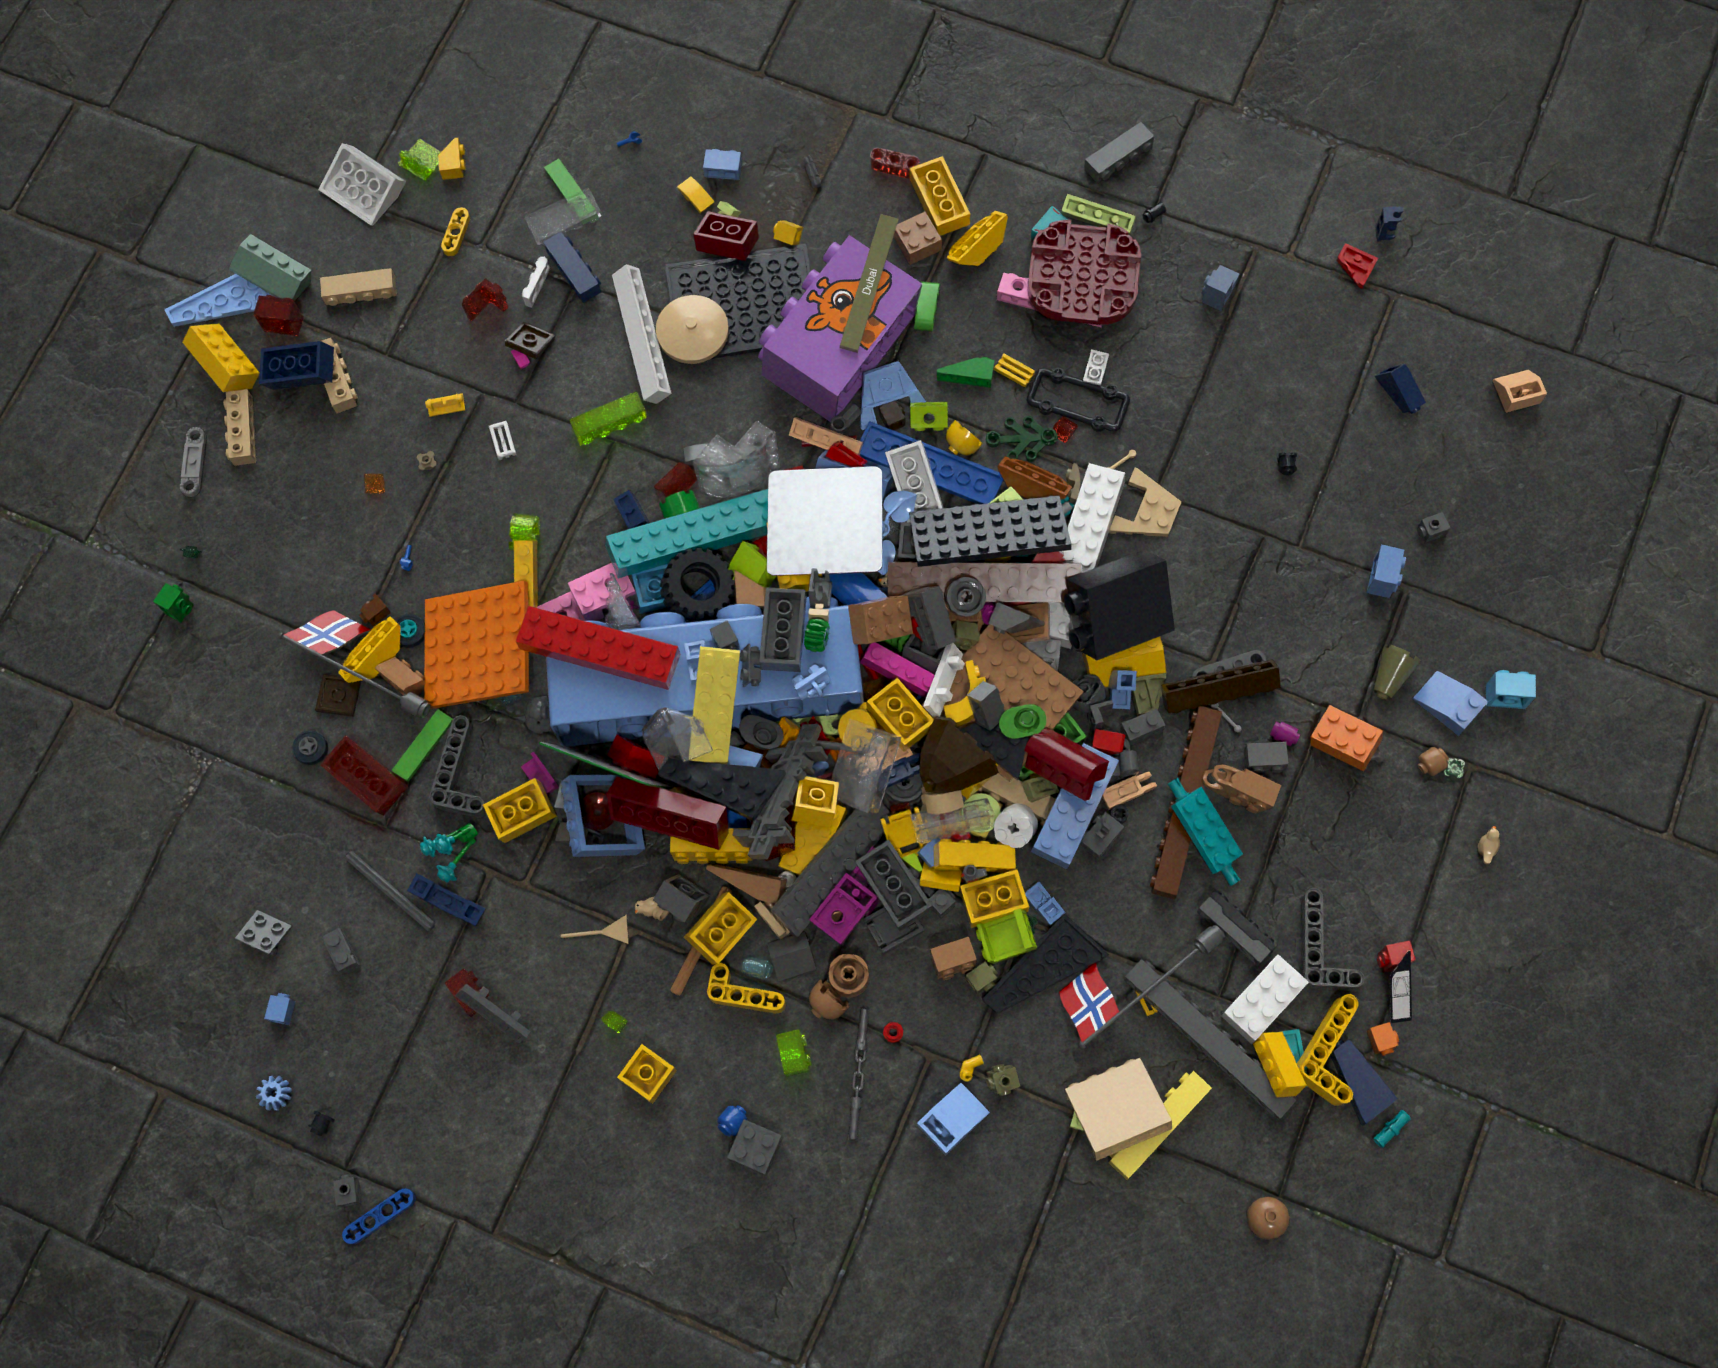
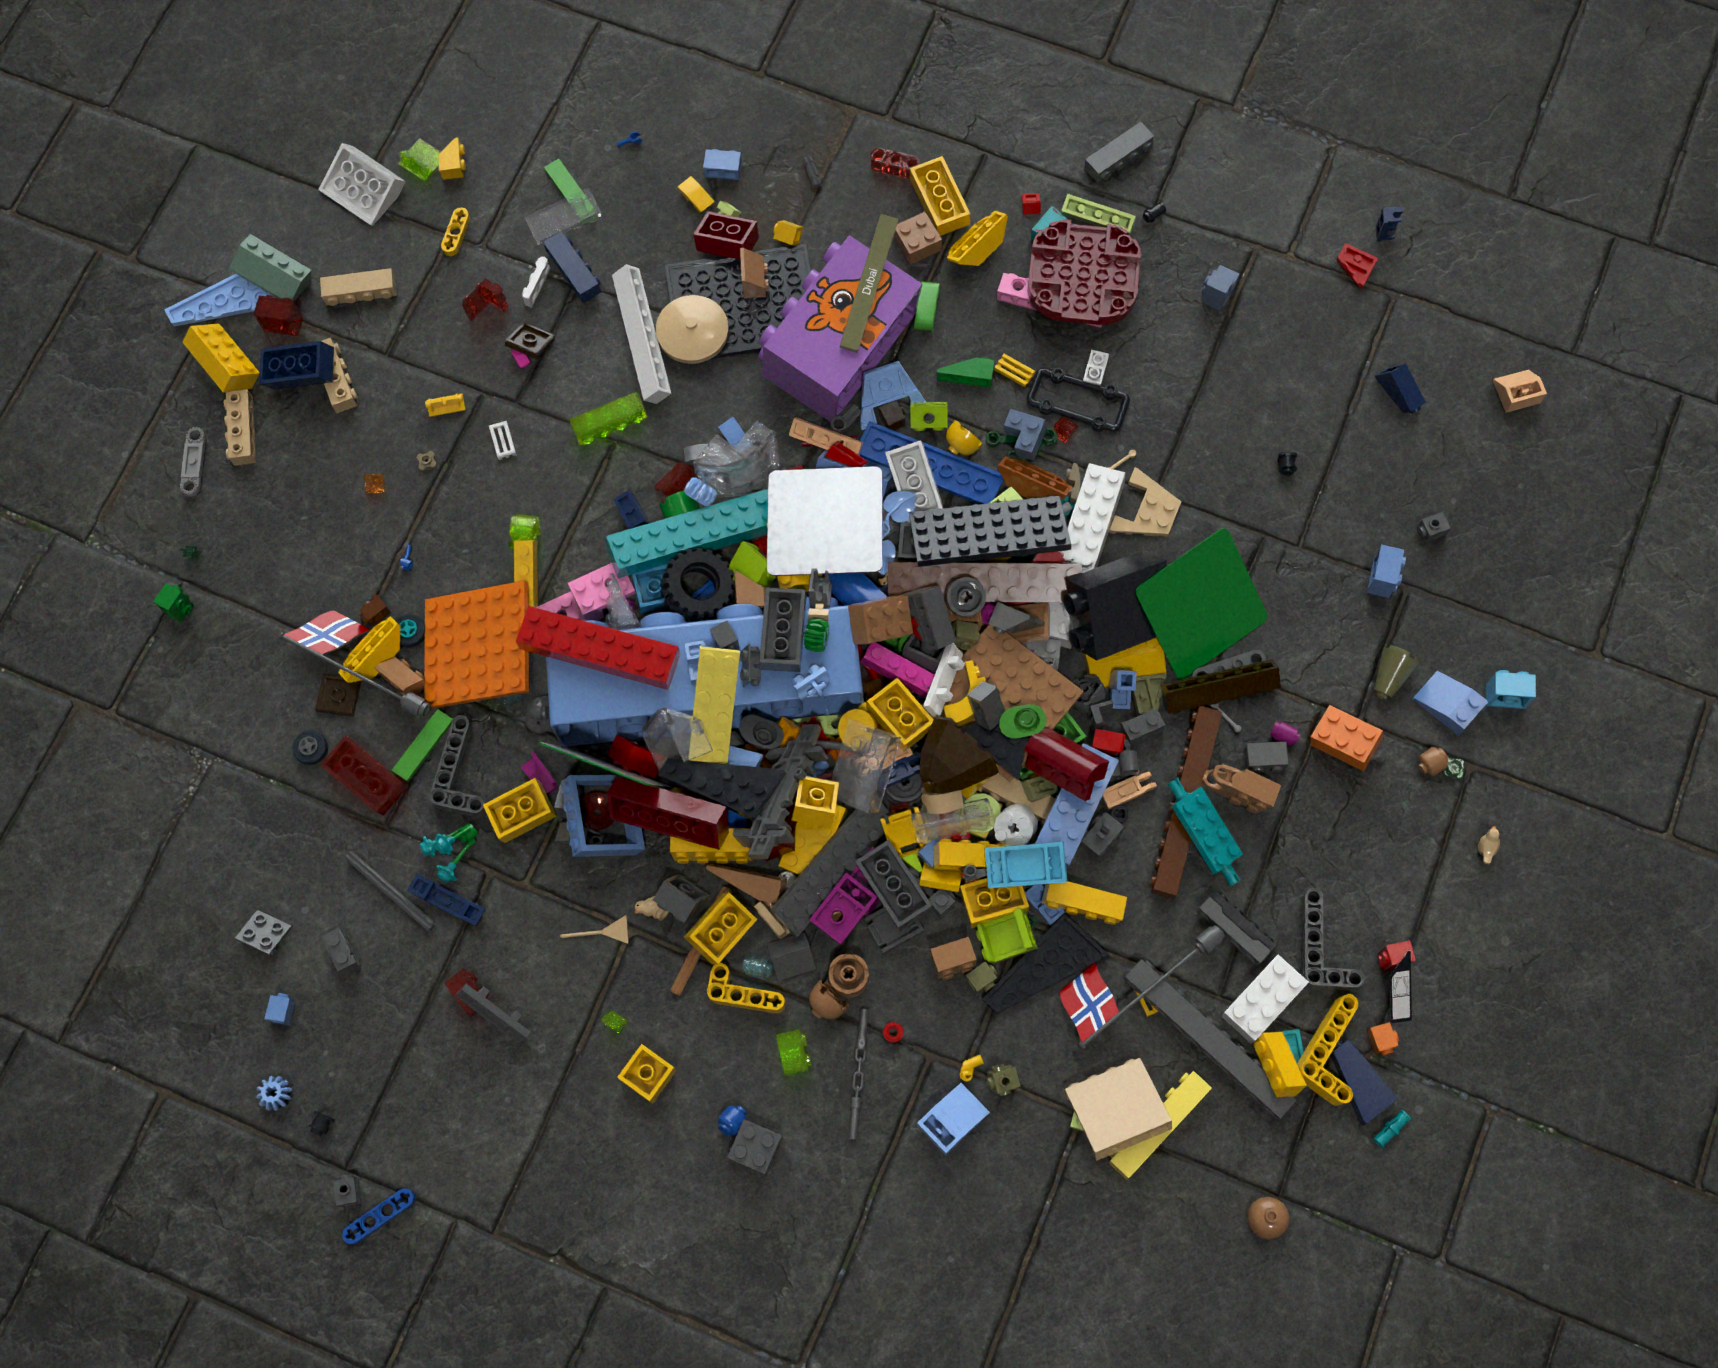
none -> light blue gear [684,478,717,506]
none -> medium blue slope [718,417,754,457]
none -> medium nougat slope [740,248,769,298]
none -> medium azure slope [985,842,1067,888]
none -> sand blue brick [1004,409,1047,461]
none -> red slope [1022,193,1041,215]
none -> yellow brick [1042,881,1127,925]
none -> green piece [1136,528,1267,680]

